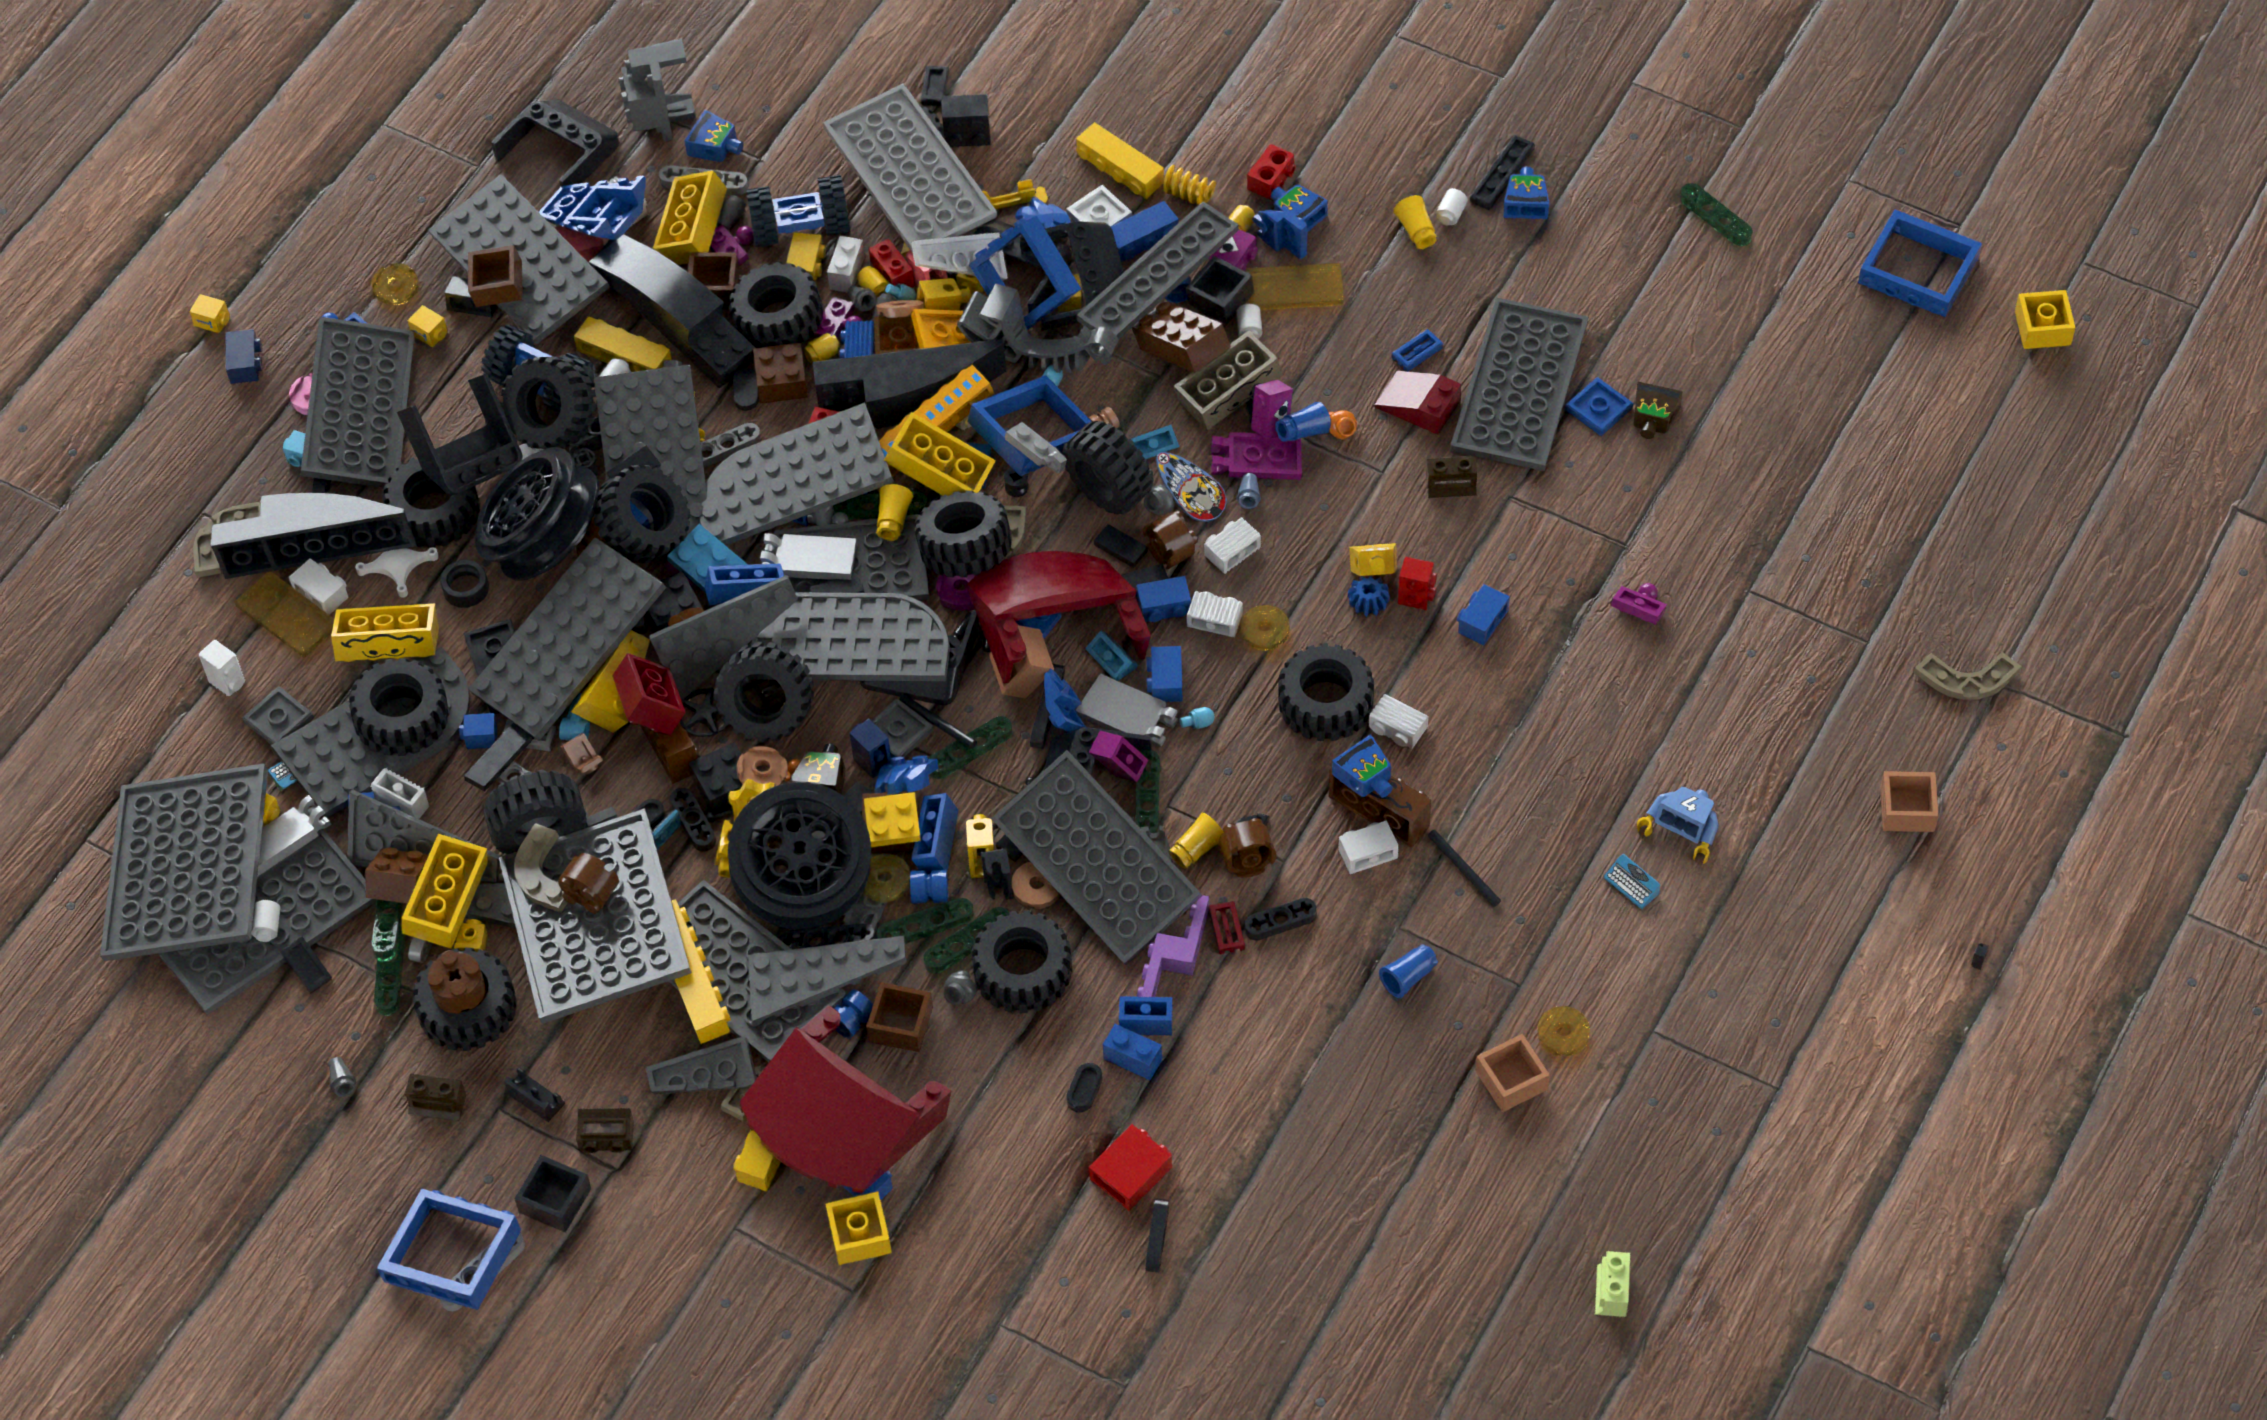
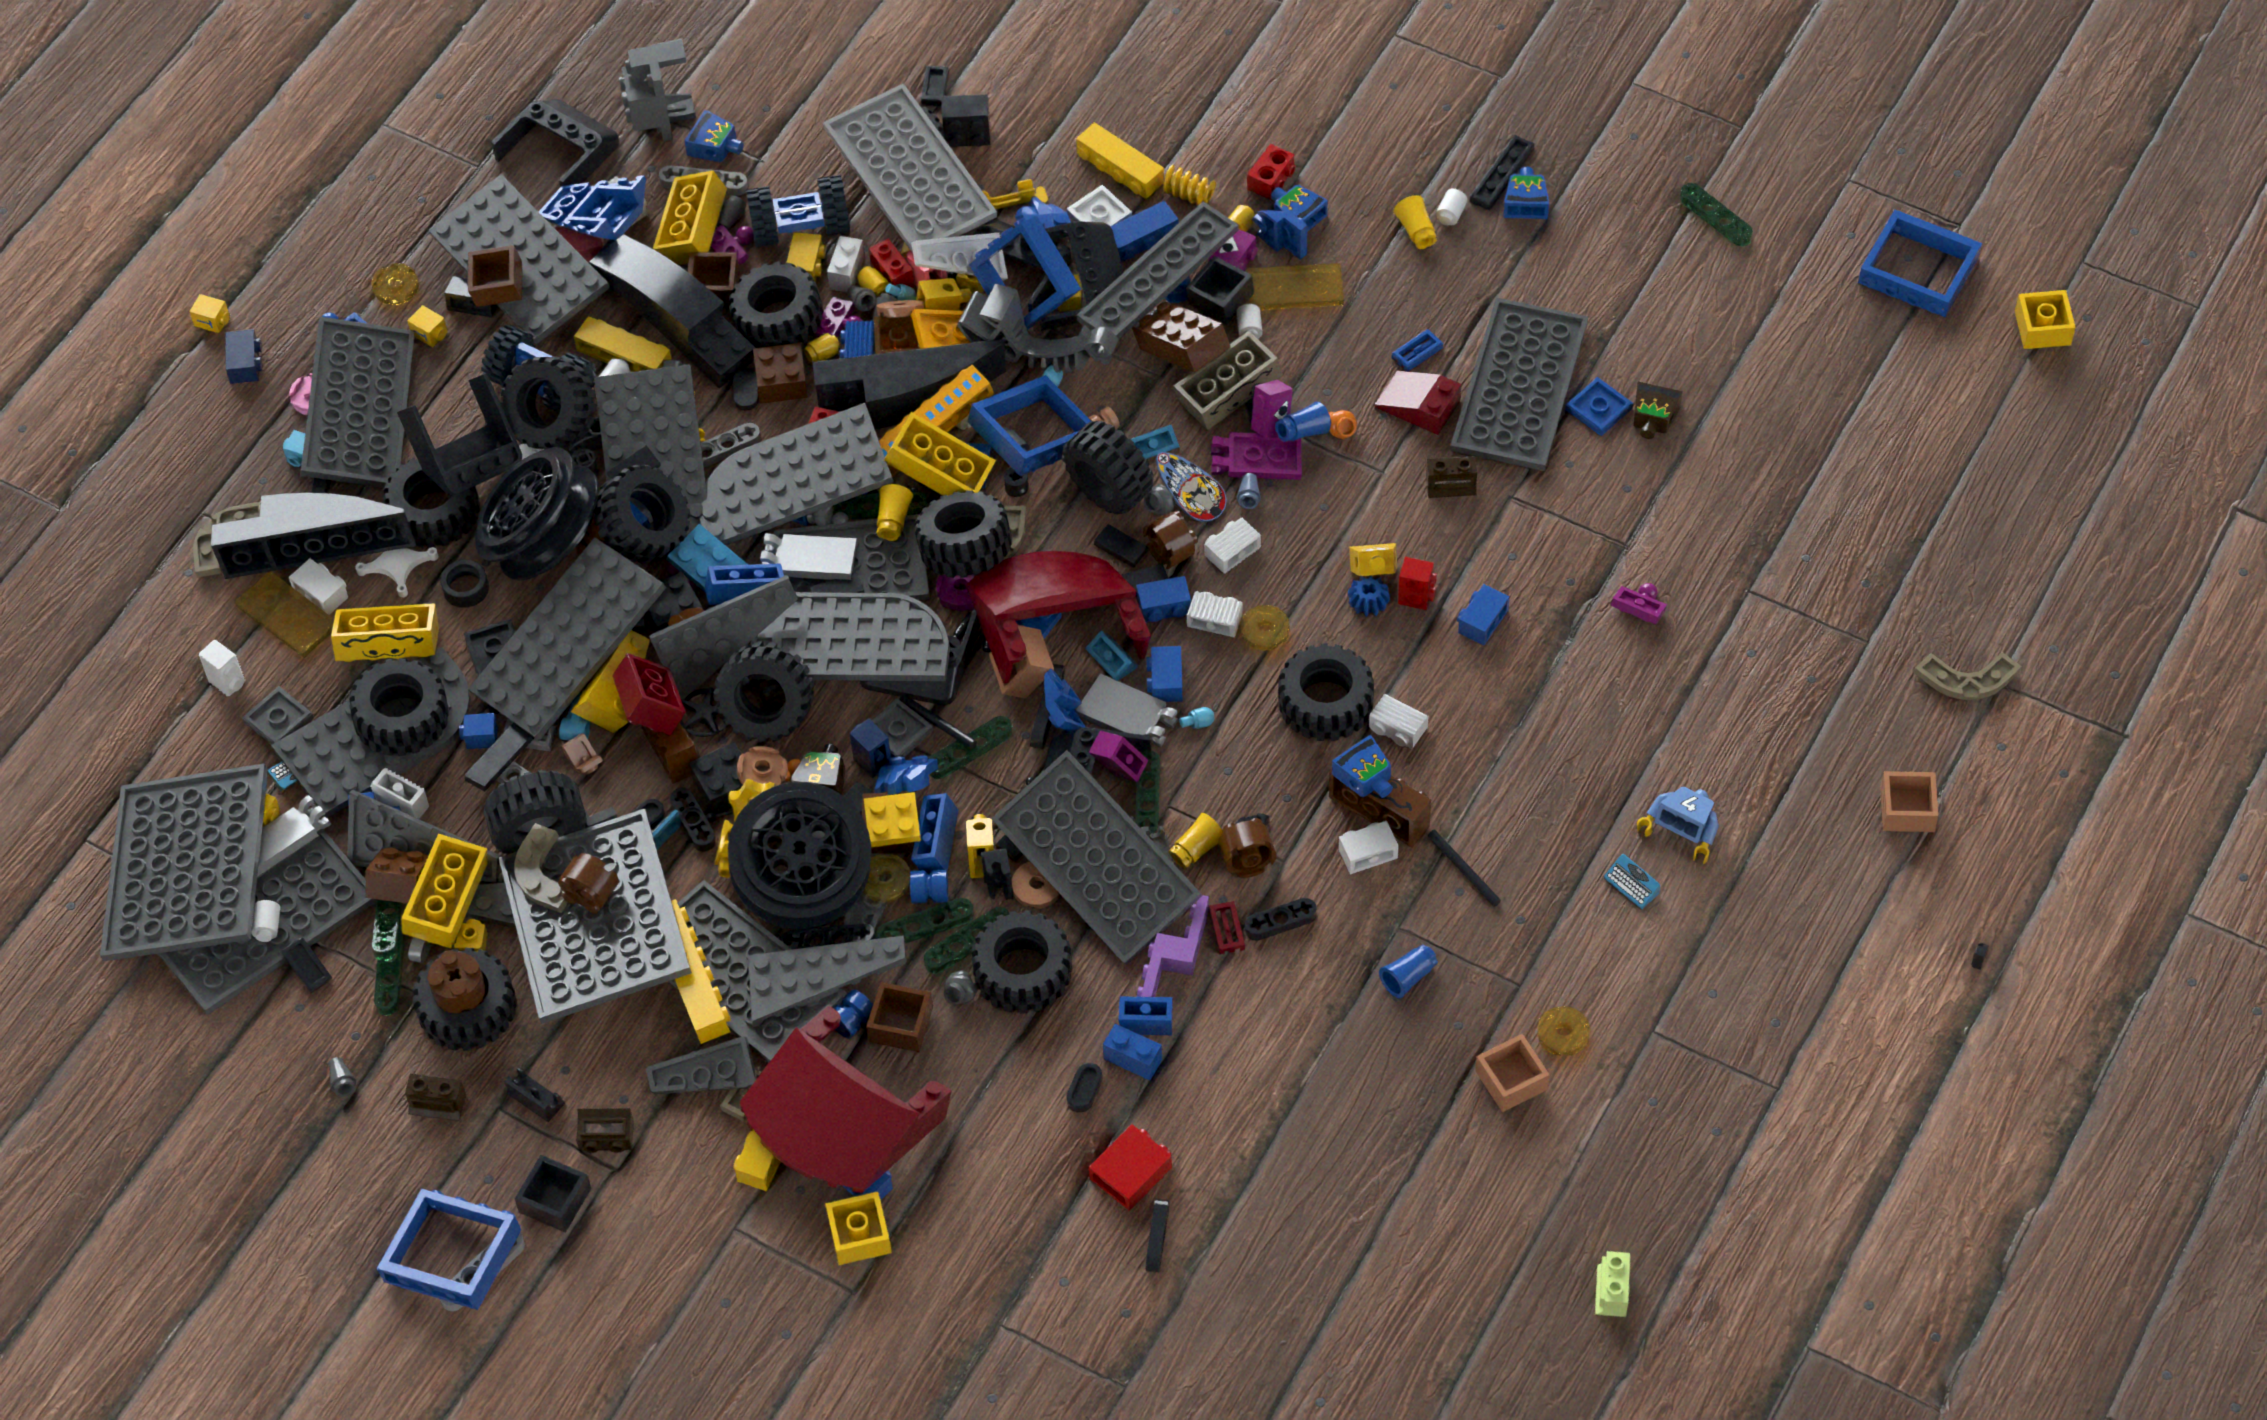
light grey hinge [1005,422,1067,474] -> none

